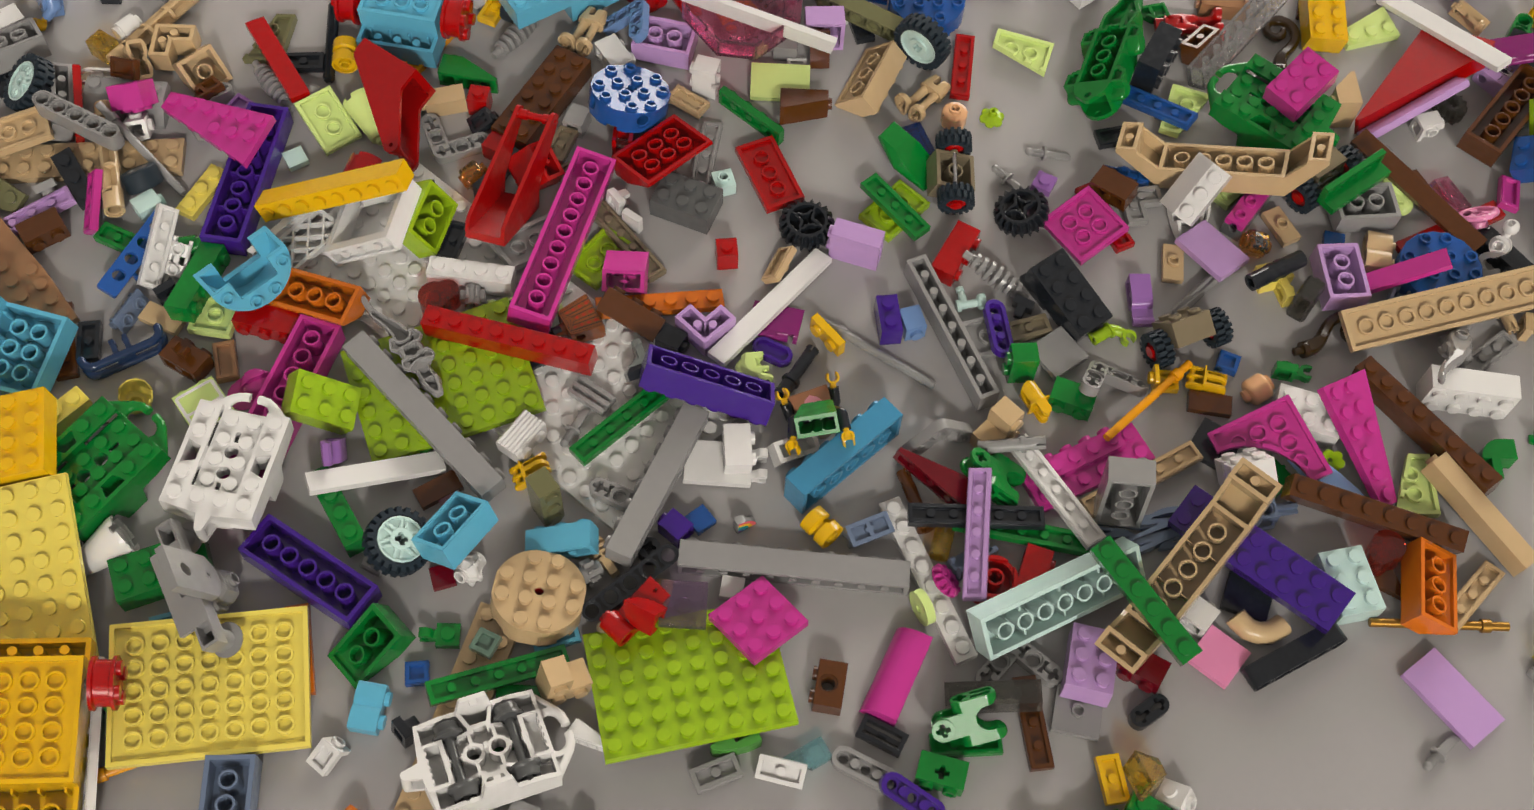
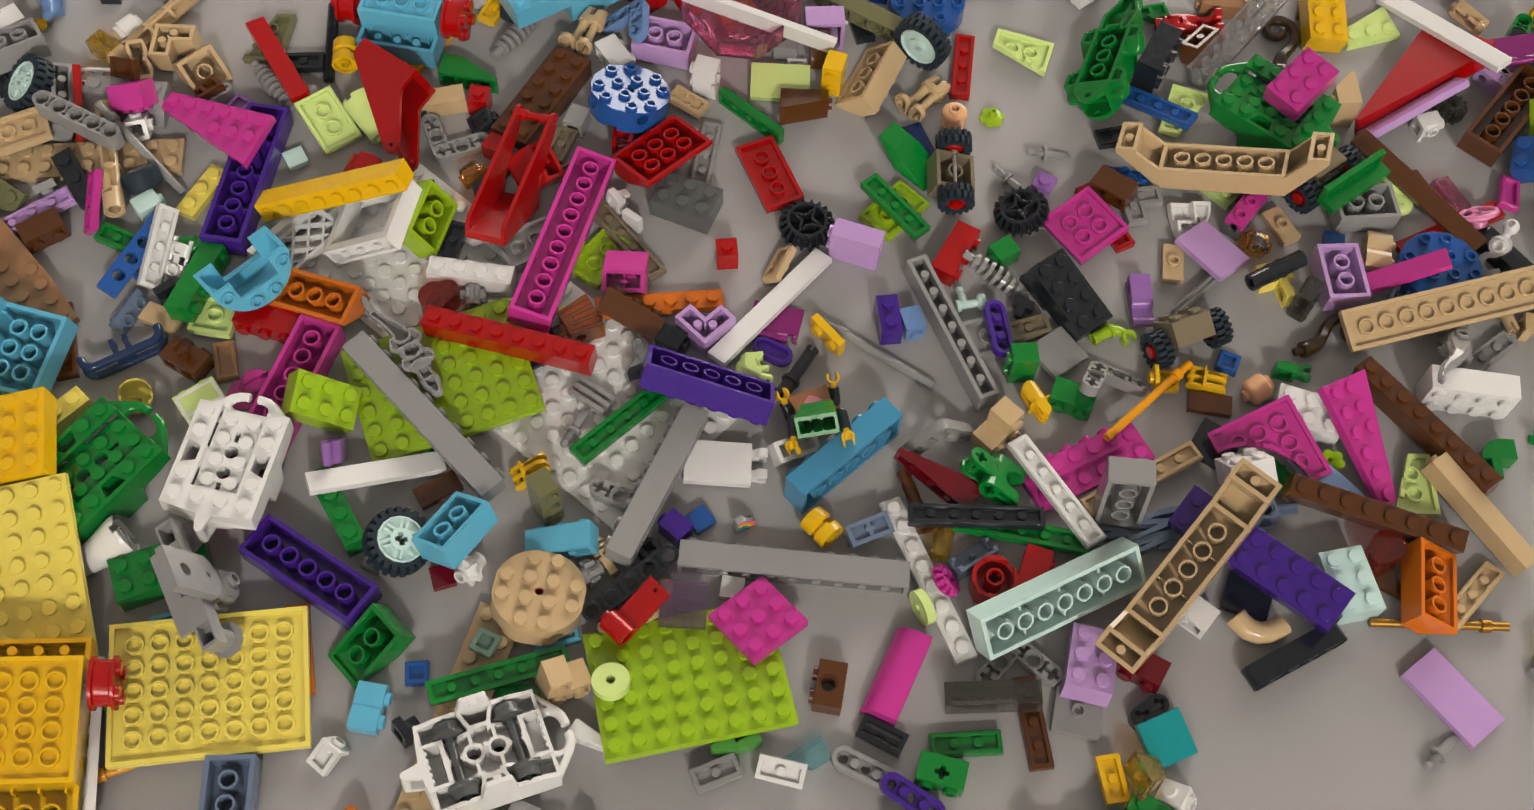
black plate [75,320,103,363] -> none
green plate [418,623,461,649] -> none
white brick [496,409,547,463] -> none
red brick [623,597,668,636] -> none
light aqua plate [711,168,736,197] -> none
white brick [722,423,756,474] -> none
piece [931,686,1008,747] -> none
lavender tile [962,468,992,601] -> none
light grey pin [977,435,1046,453] -> none
green brick [1089,535,1203,667] -> none
white slope [1159,152,1232,226] -> none
bright pink tile [1187,624,1251,690] -> none
none -> yellowish green piece [591,662,631,701]
none -> yellow brick [820,49,848,97]
none -> green brick [986,235,1021,269]
none -> teal tile [1134,707,1198,771]

